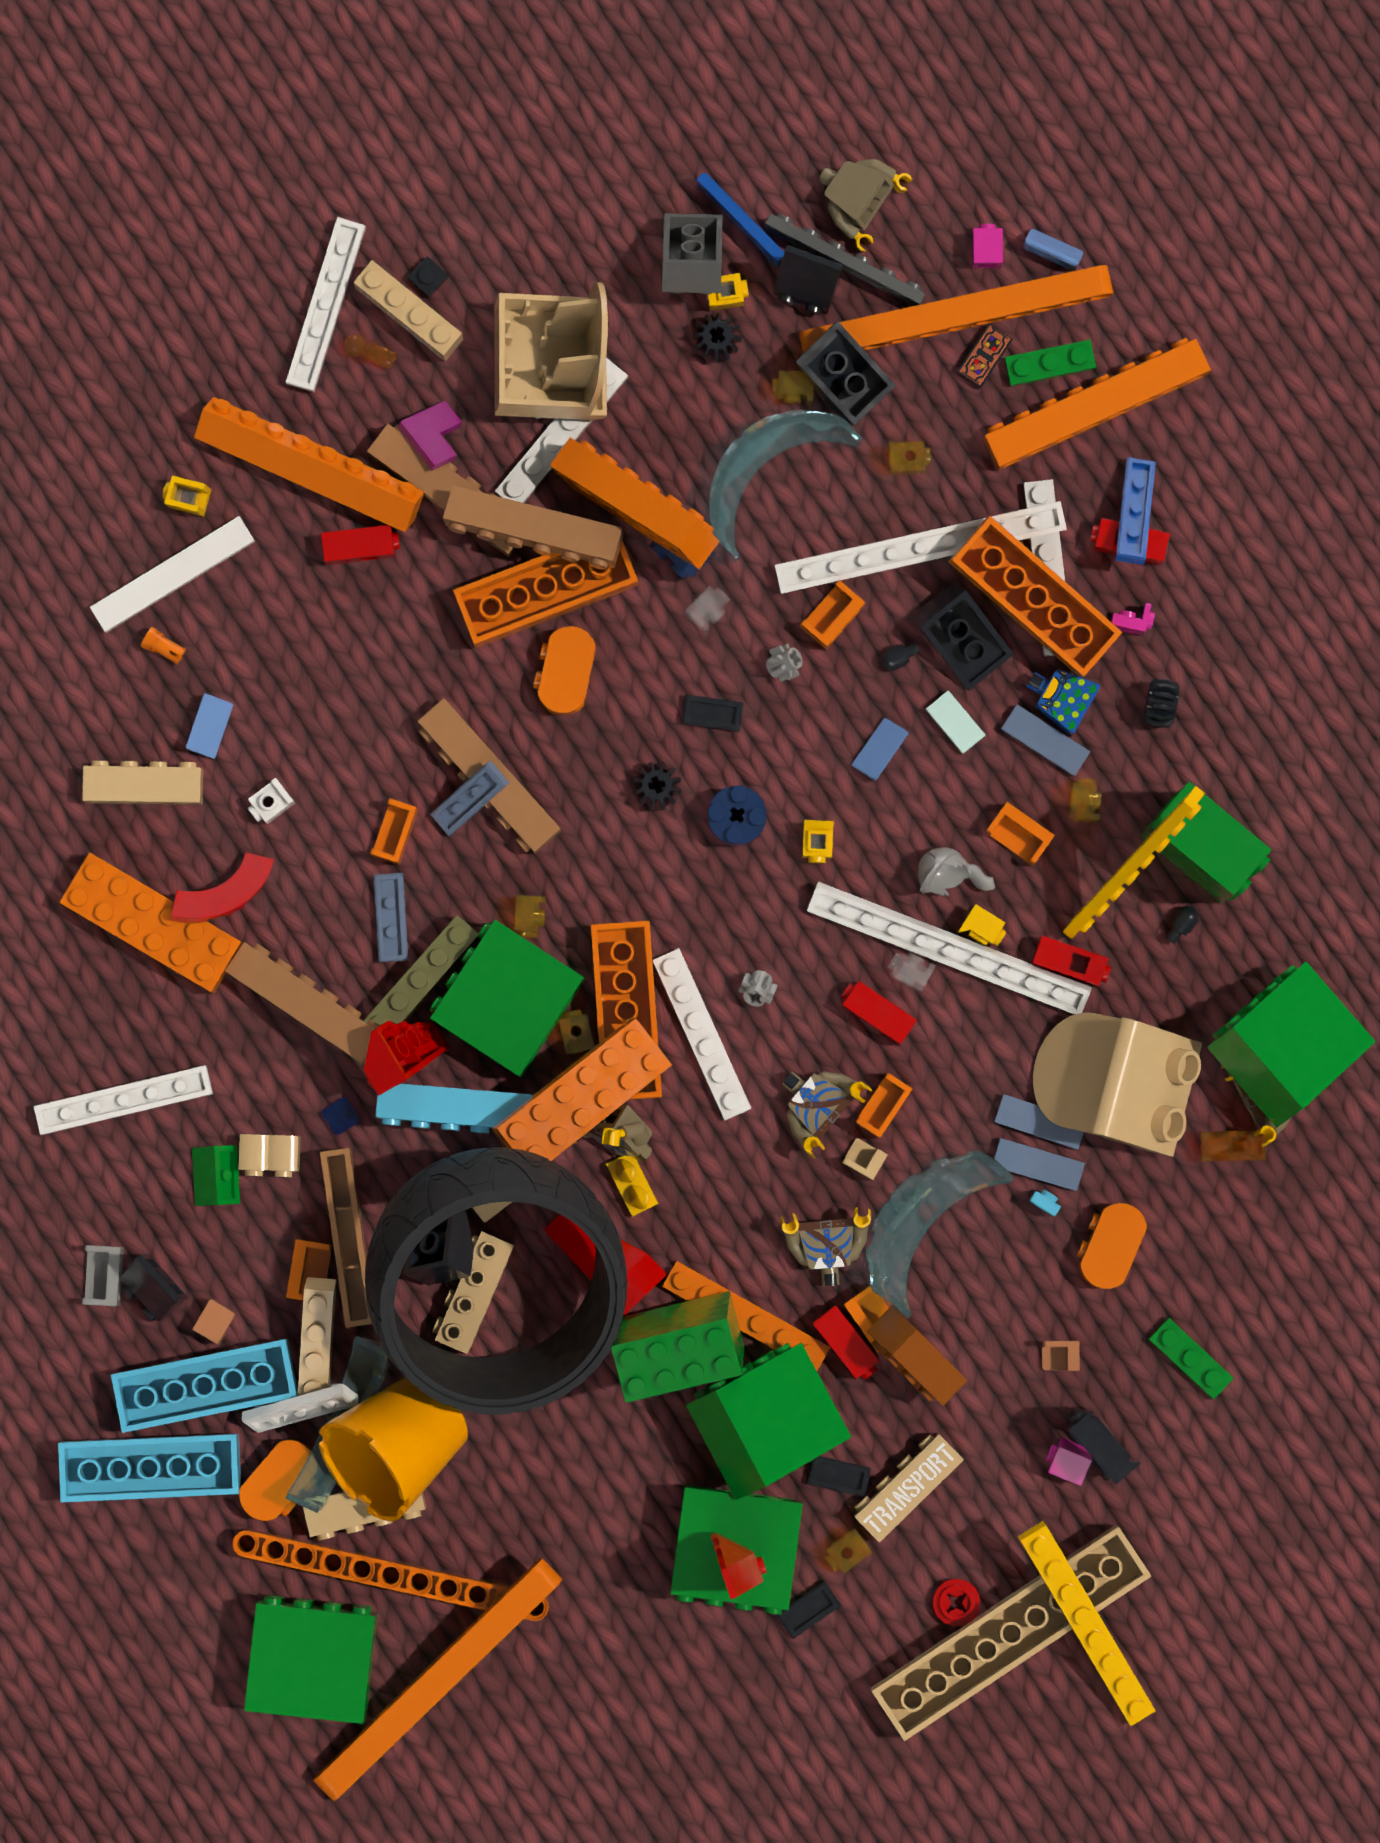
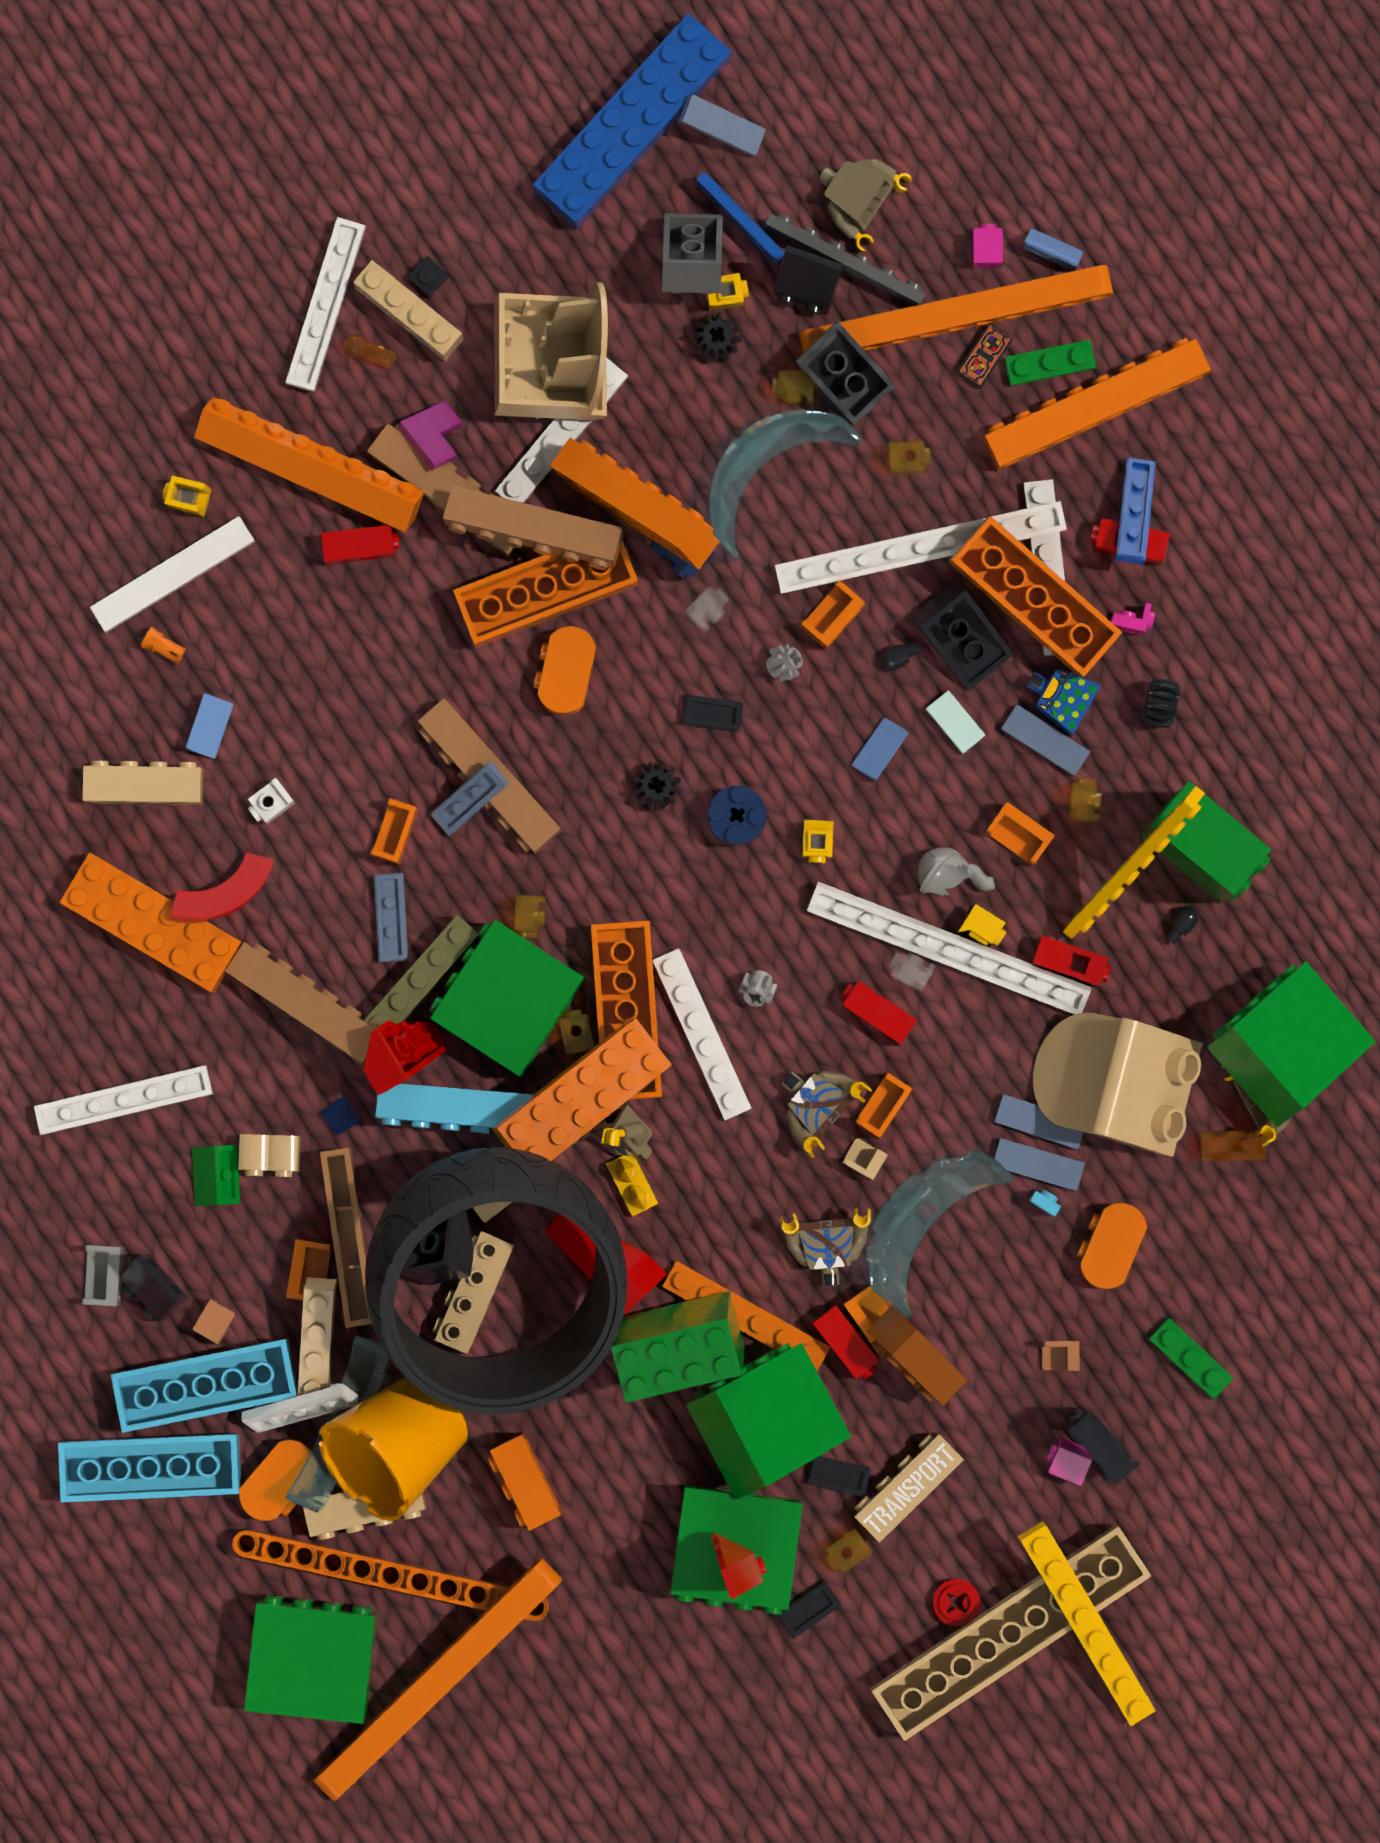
none -> orange brick [488,1432,562,1531]
none -> blue brick [533,13,732,229]
none -> sand blue tile [679,94,766,156]

